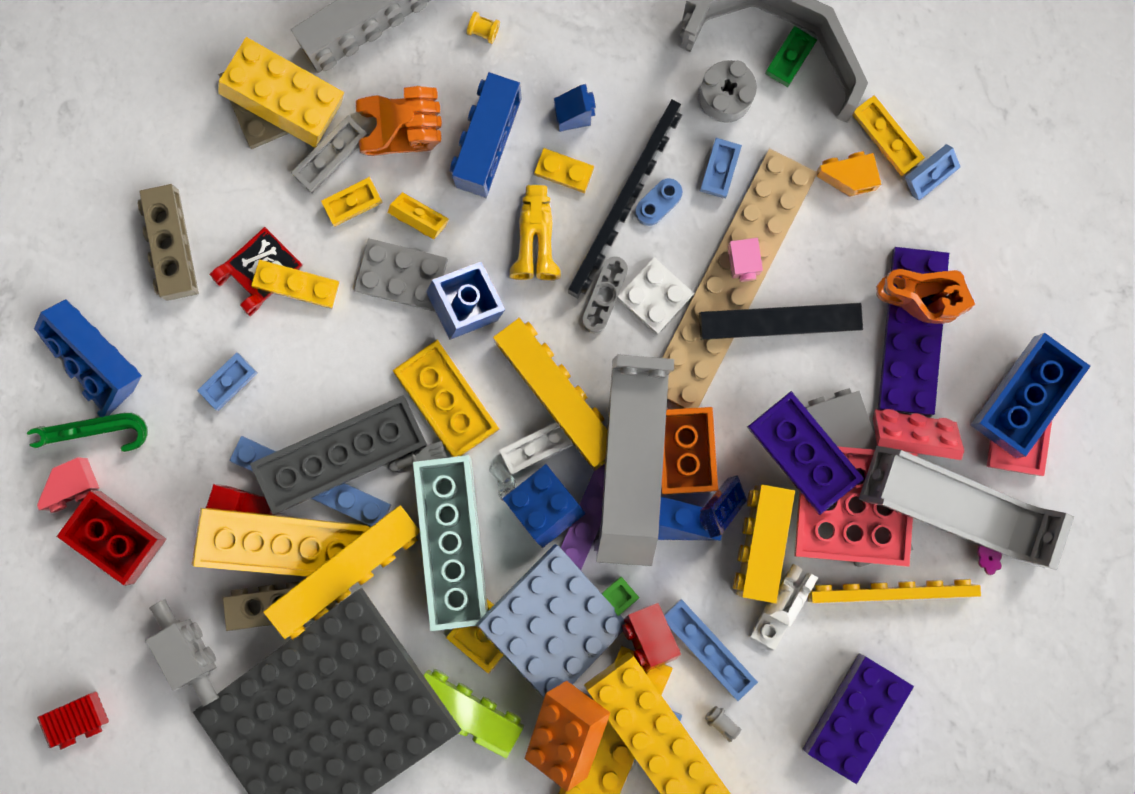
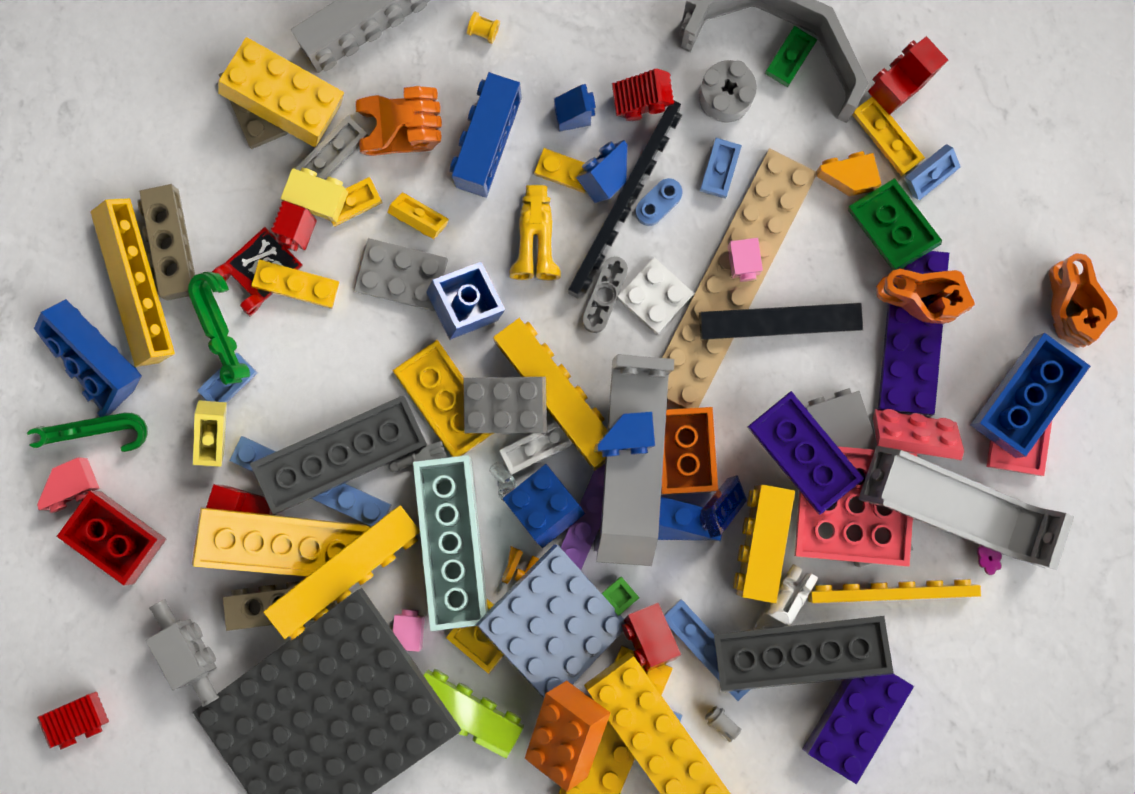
none -> yellow brick [90,198,175,367]
none -> green piece [188,272,250,385]
none -> light yellow brick [193,400,227,467]
none -> red brick [271,201,317,252]
none -> light yellow brick [280,167,348,223]
none -> bright pink brick [393,609,425,652]
none -> light grey plate [464,377,547,433]
none -> light orange piece [502,546,539,584]
none -> blue slope [576,140,627,203]
none -> blue slope [594,412,655,457]
none -> red brick [612,68,674,121]
none -> dark grey plate [714,616,894,692]
none -> green plate [848,178,942,270]
none -> red brick [868,36,949,115]
none -> orange piece [1049,253,1118,348]

